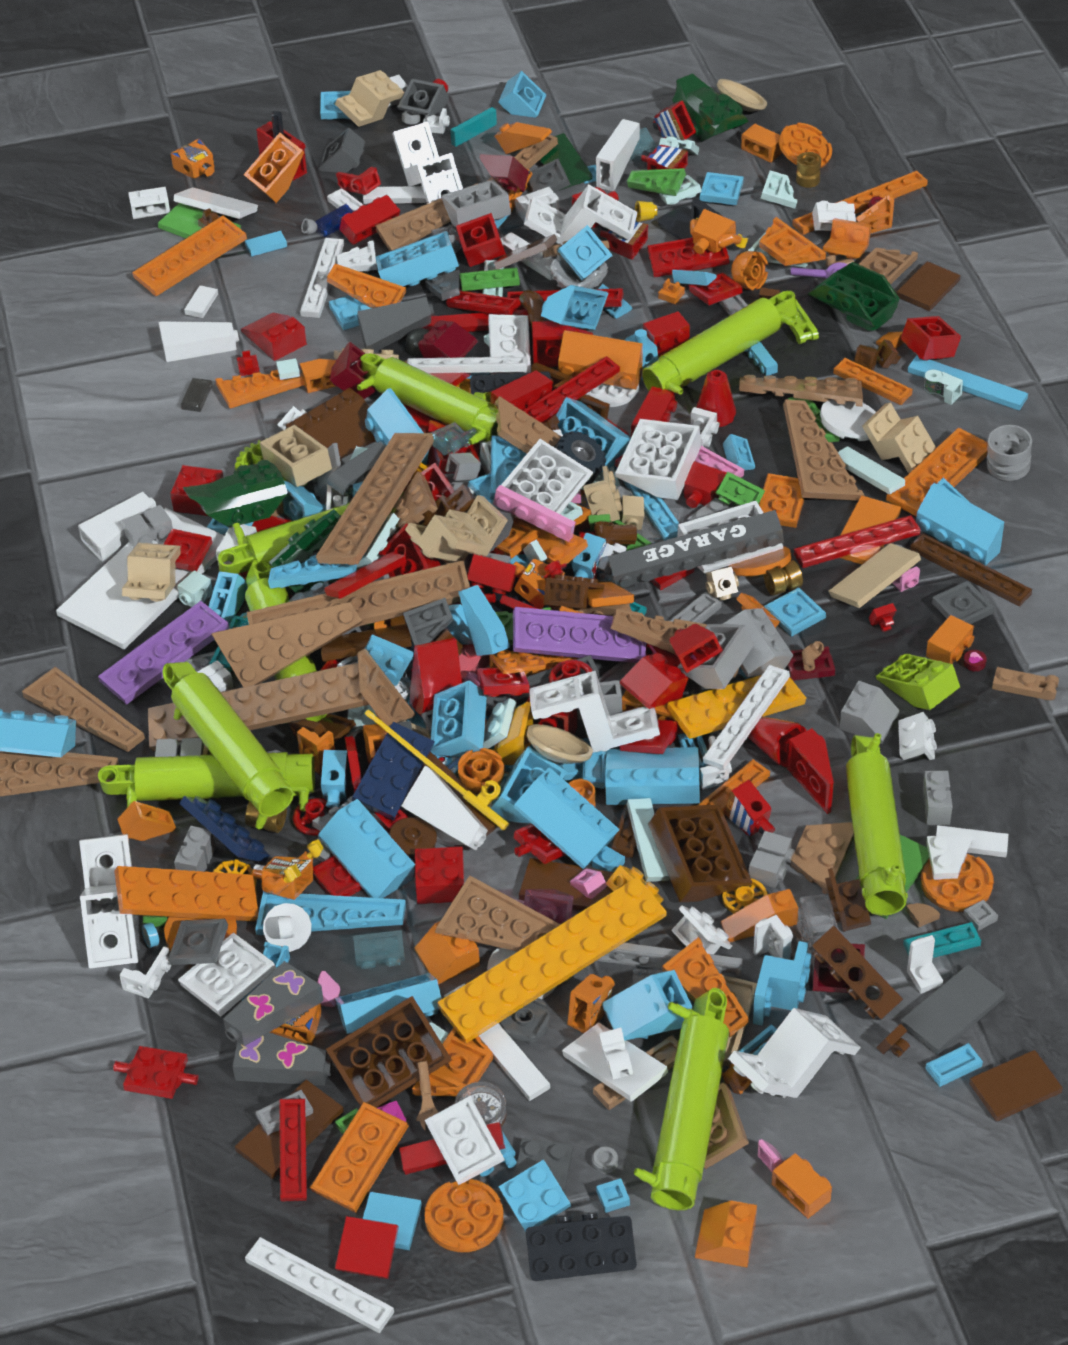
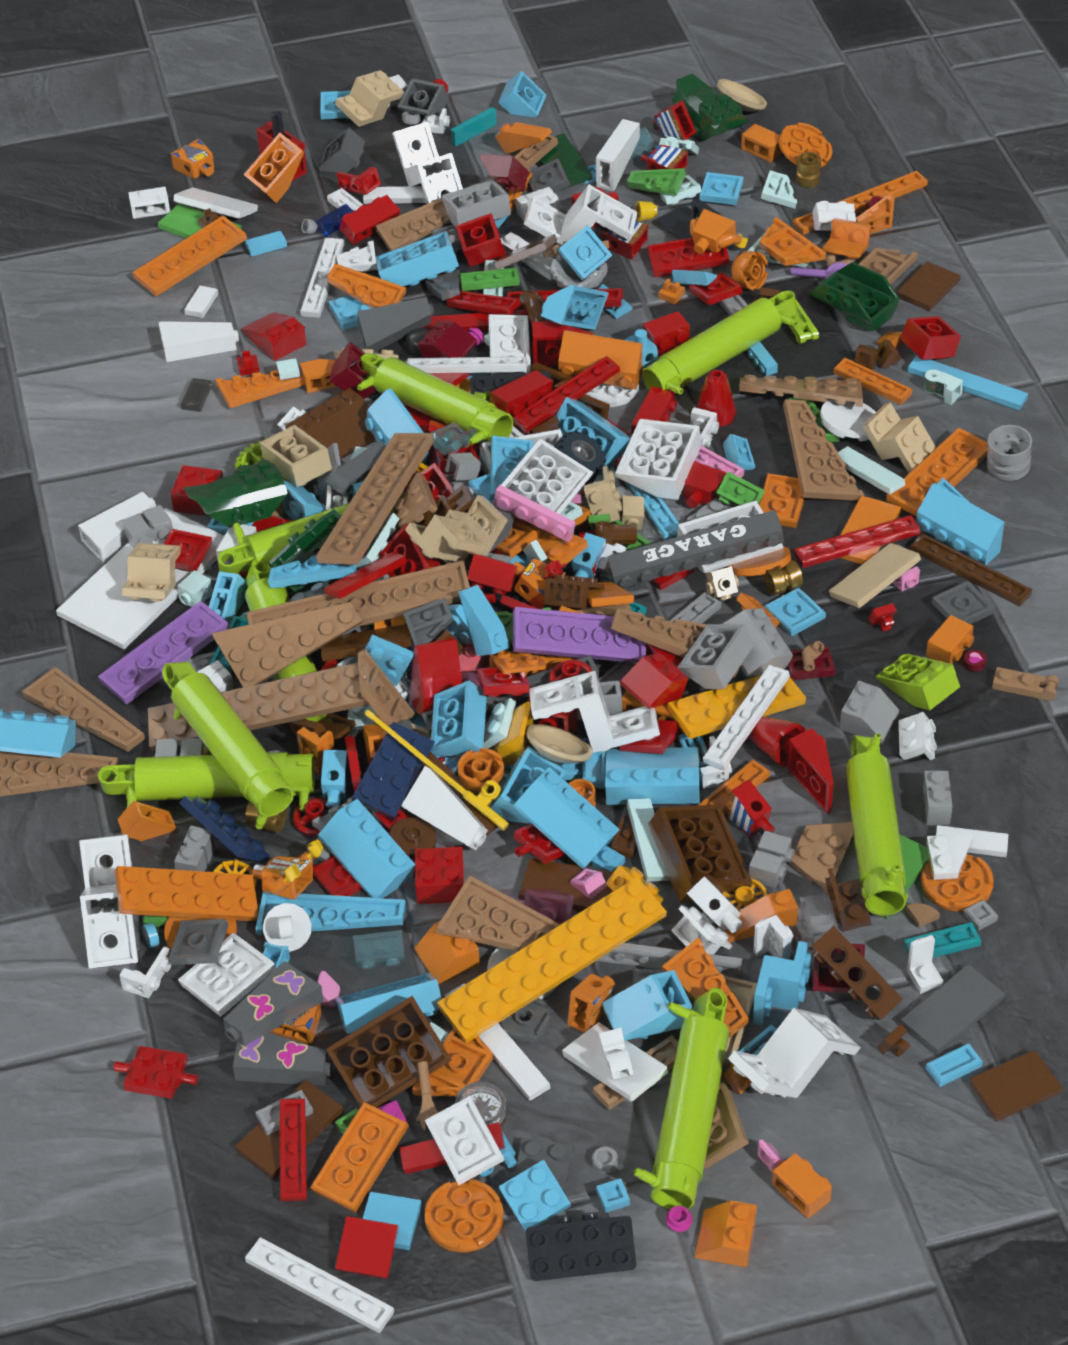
medium nougat wing [495,396,562,454] -> none
red torso [669,624,723,673] -> none
none -> dark pink plate [467,328,484,346]
none -> dark pink plate [666,1206,692,1232]
none -> white torso [687,876,742,933]

